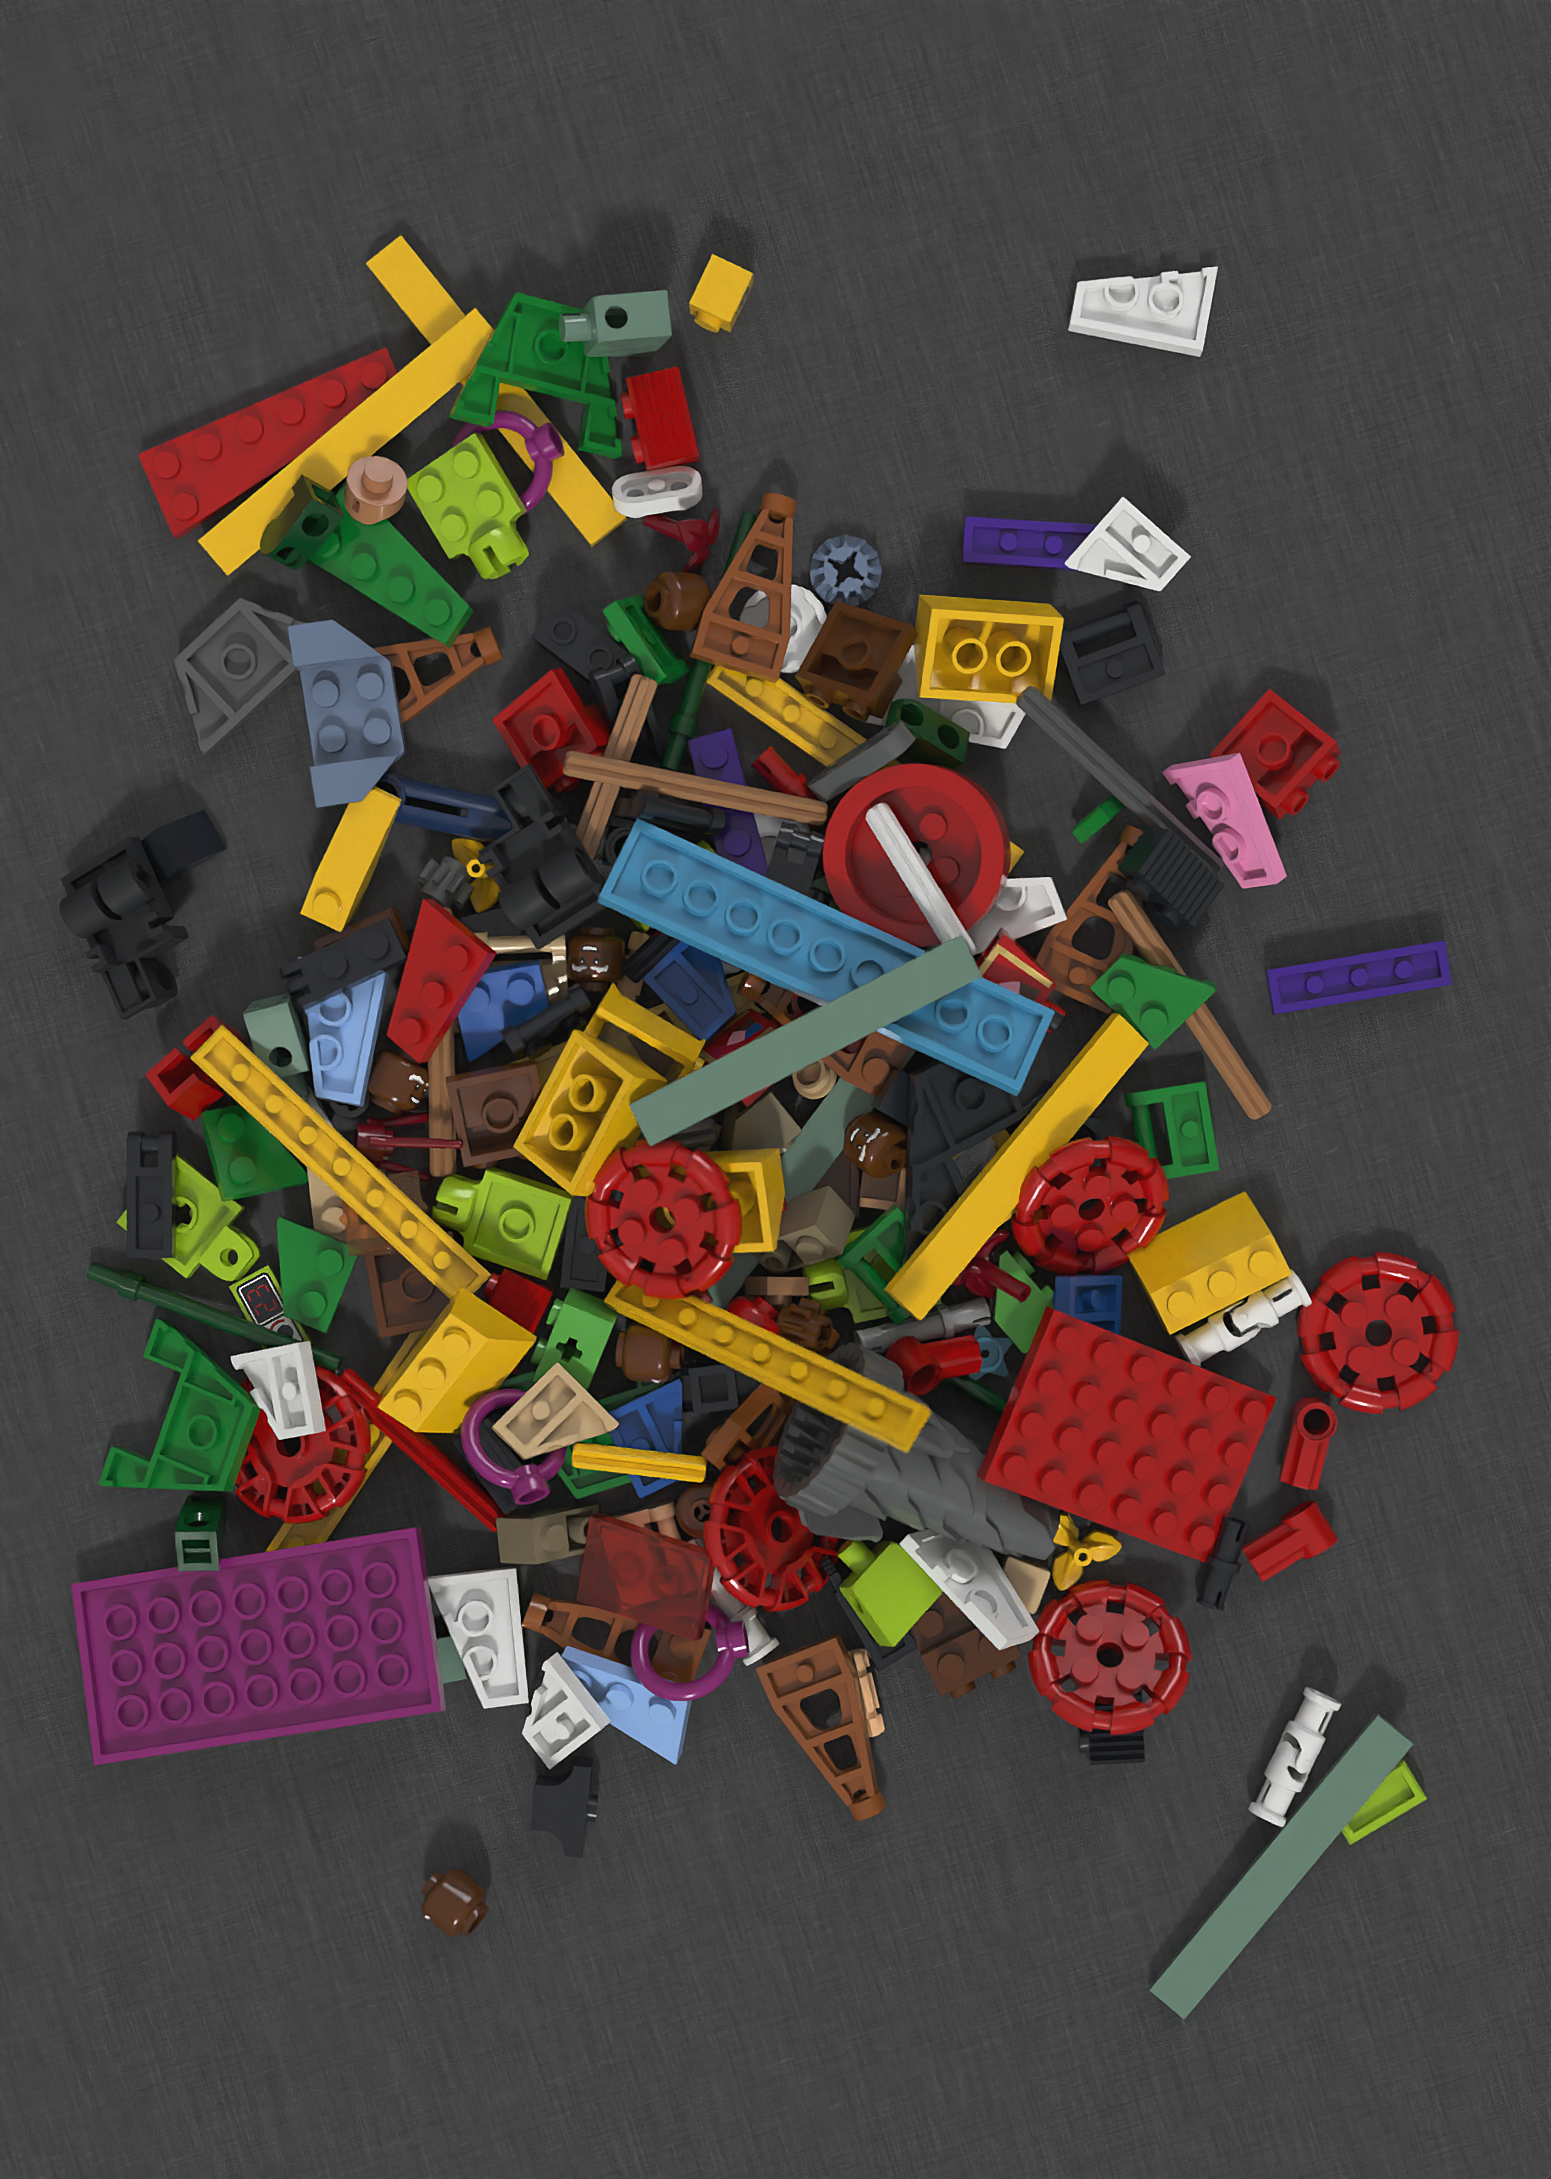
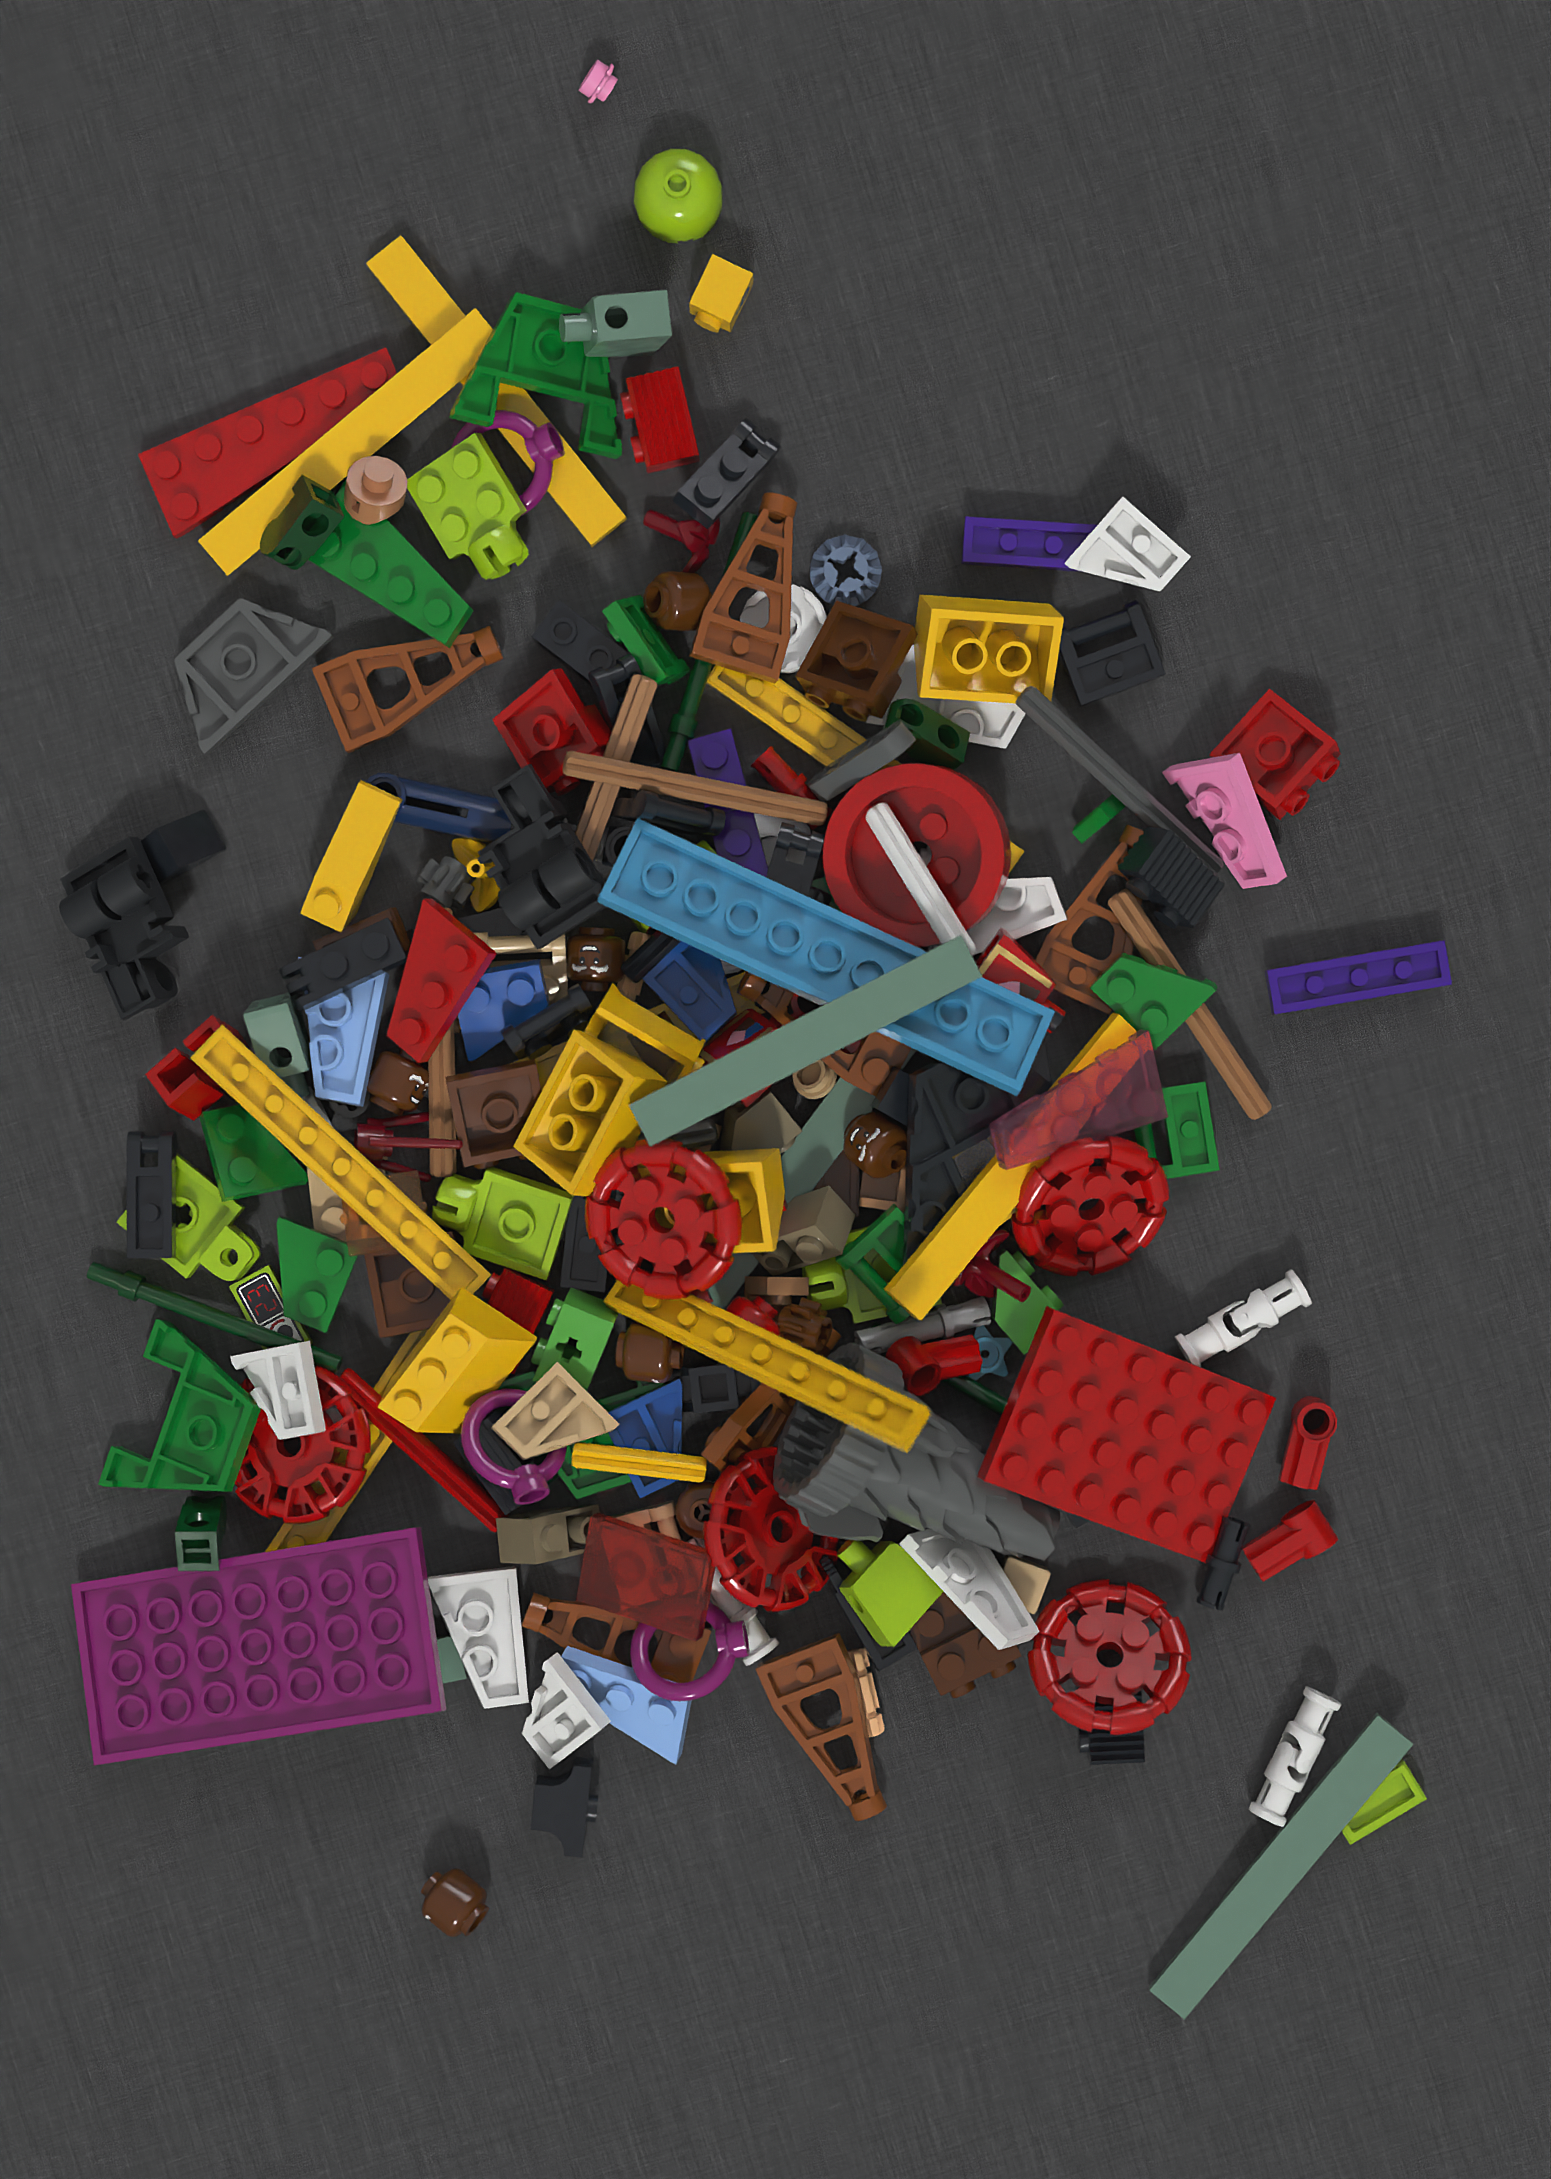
sand blue piece [287,620,406,808] -> none
white plate [612,466,703,518] -> none
yellow plant [1052,1512,1122,1591] -> none
blue wing [1053,1274,1122,1335] -> none
white wing [1068,266,1218,357] -> none
yellow slope [1127,1191,1292,1334] -> none
red plate [1297,1252,1459,1414] -> none
none -> bright pink plate [578,59,618,104]
none -> lime cylinder [634,149,723,243]
none -> black plate [672,418,781,529]
none -> clear pink wing [989,1029,1168,1170]

